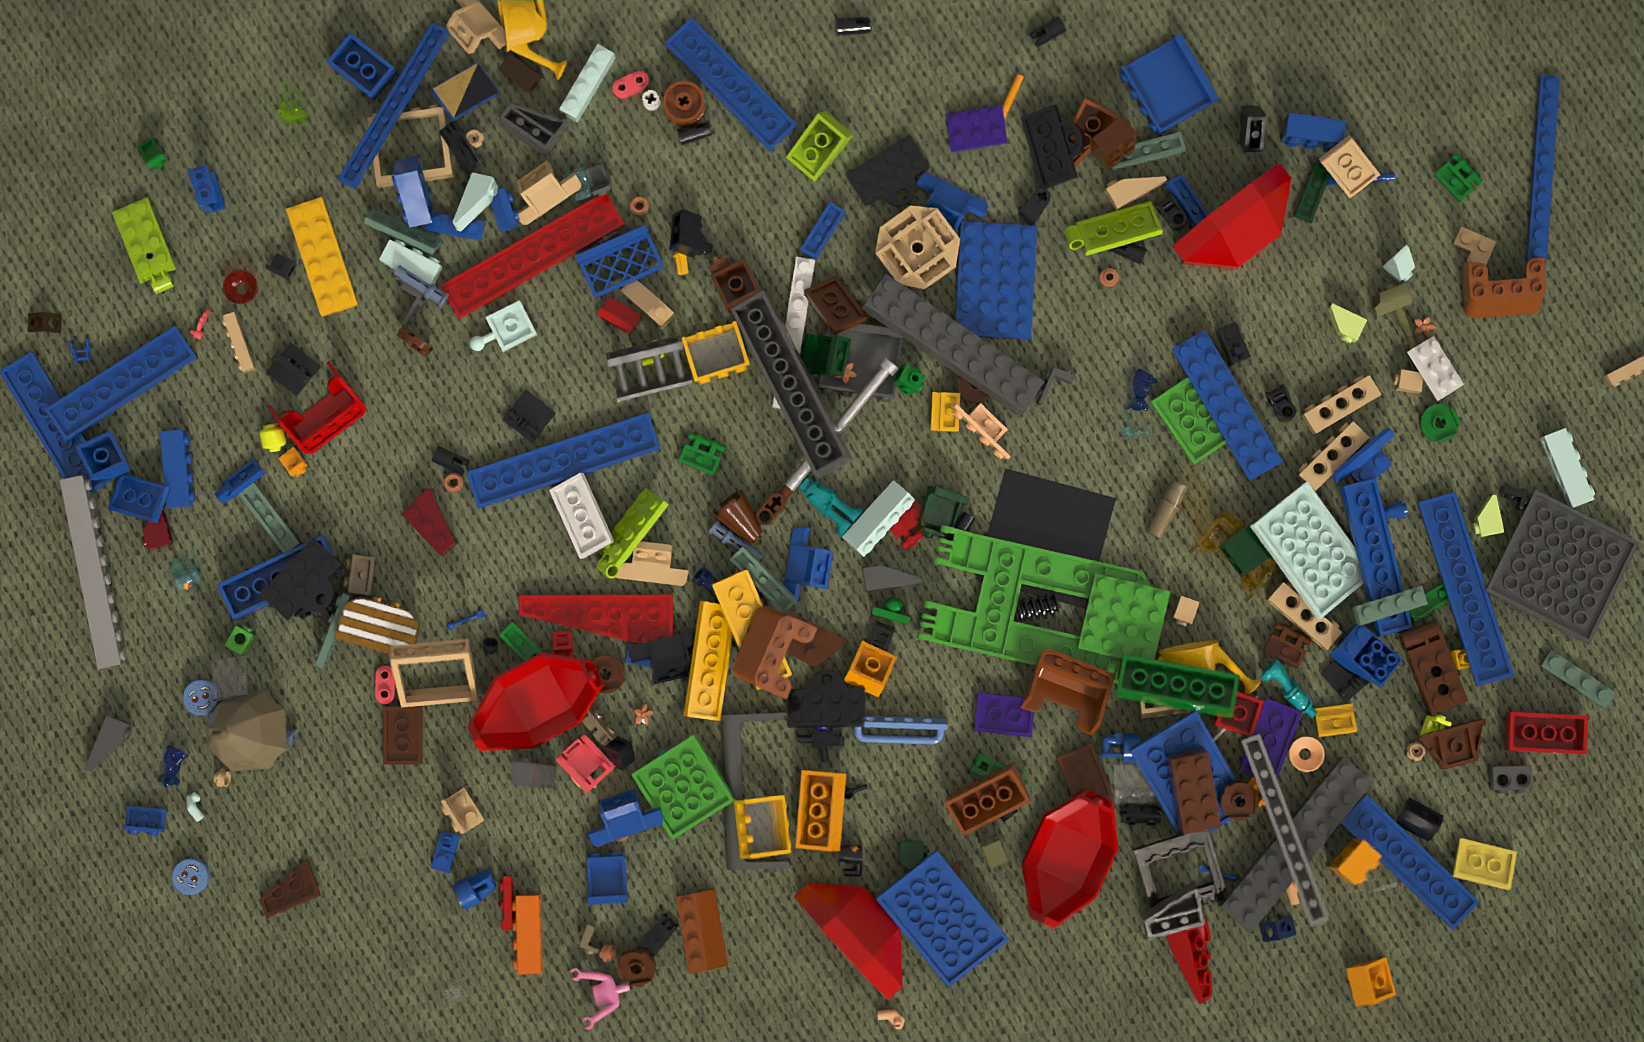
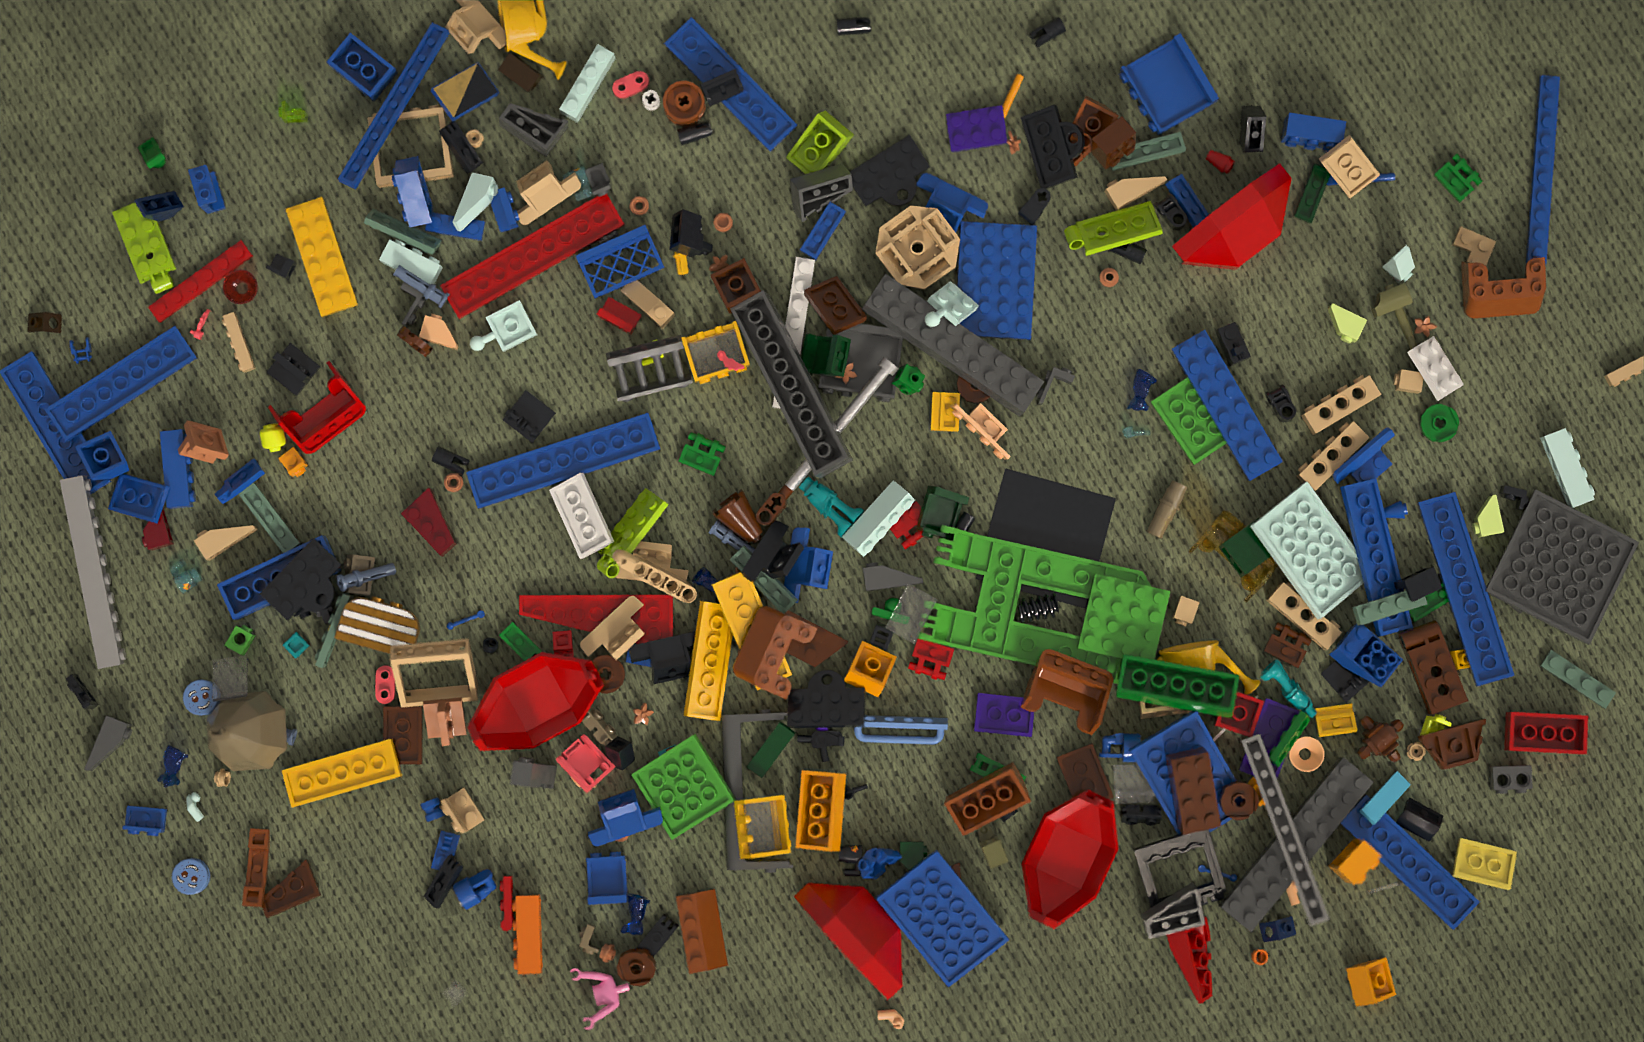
none -> black wing [66,674,99,709]
none -> dark blue slope [134,191,184,221]
none -> red plate [148,240,253,323]
none -> nougat bracket [178,420,229,463]
none -> tan slope [194,525,258,561]
none -> dark orange slope [242,828,270,907]
none -> yellow plate [281,739,402,808]
none -> teal tile [283,632,310,659]
none -> sand blue pin [337,563,396,592]
none -> light nougat slope [419,314,459,350]
none -> blue wheel [420,797,445,822]
none -> nougat bracket [423,697,467,746]
none -> black hinge [424,854,463,908]
none -> tan plate [580,596,645,660]
none -> tan piece [612,549,697,603]
none -> clear blue animal [621,893,650,935]
none -> black hinge [700,69,744,107]
none -> nougat plate [714,213,733,232]
none -> coral piece [717,350,745,371]
none -> black plate [742,521,804,582]
none -> dark green tile [747,721,796,778]
none -> dark grey wedge [790,163,853,222]
none -> blue cylinder [858,848,902,879]
none -> clear piece [886,584,937,644]
none -> red plate [908,639,954,680]
none -> light aqua plate [925,281,979,327]
none -> nougat plant [1006,131,1021,154]
none -> red cone [1206,150,1235,174]
none -> orange hinge [1251,949,1268,965]
none -> green plate [1269,711,1310,768]
none -> reddish brown piece [1357,716,1404,763]
none -> medium azure tile [1359,771,1411,825]
none -> black panel [1394,567,1442,602]

